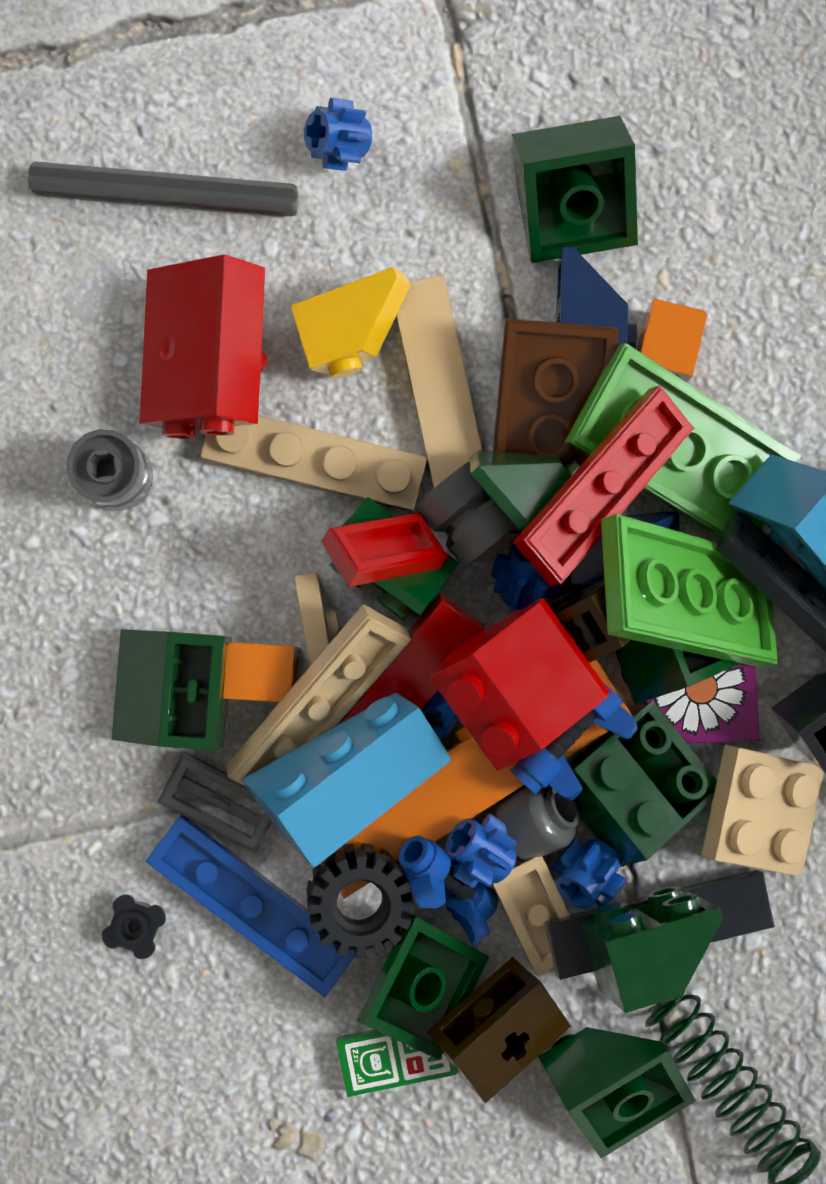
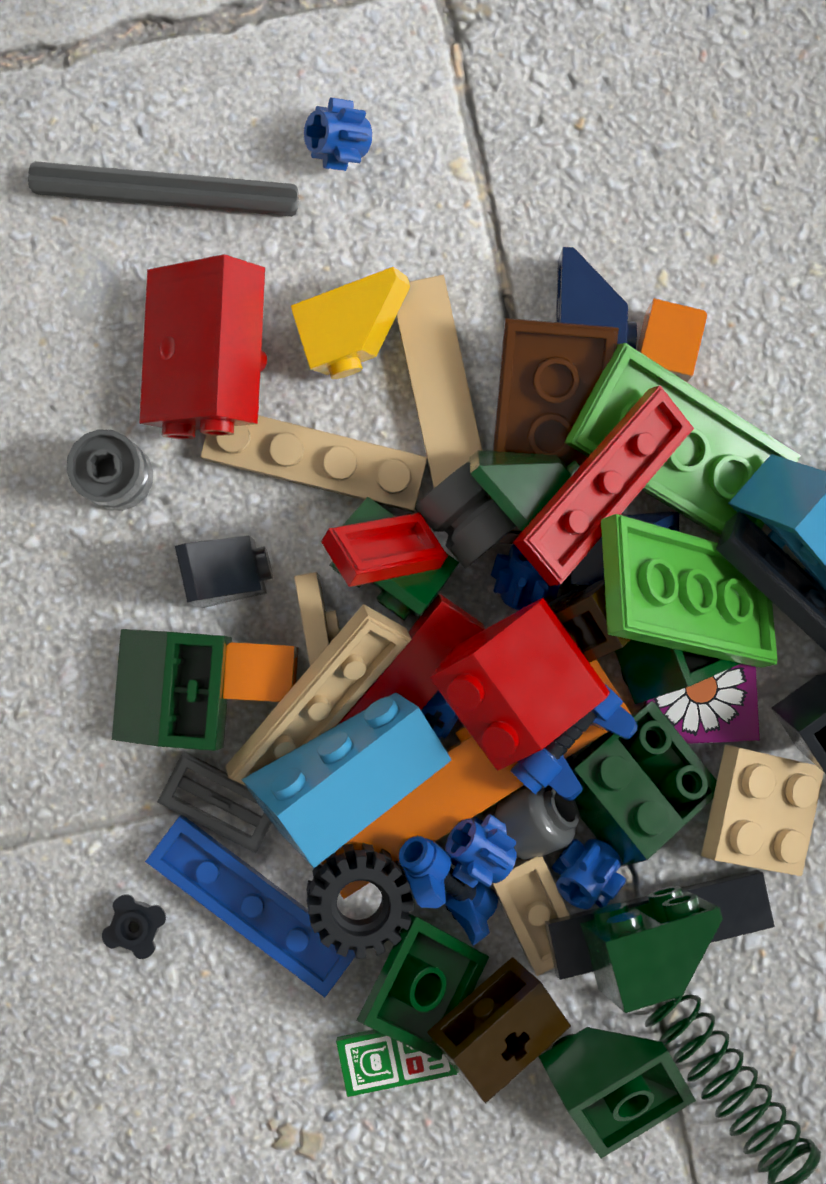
dark green slope [512,116,638,263] -> none
none -> black slope [175,535,273,608]

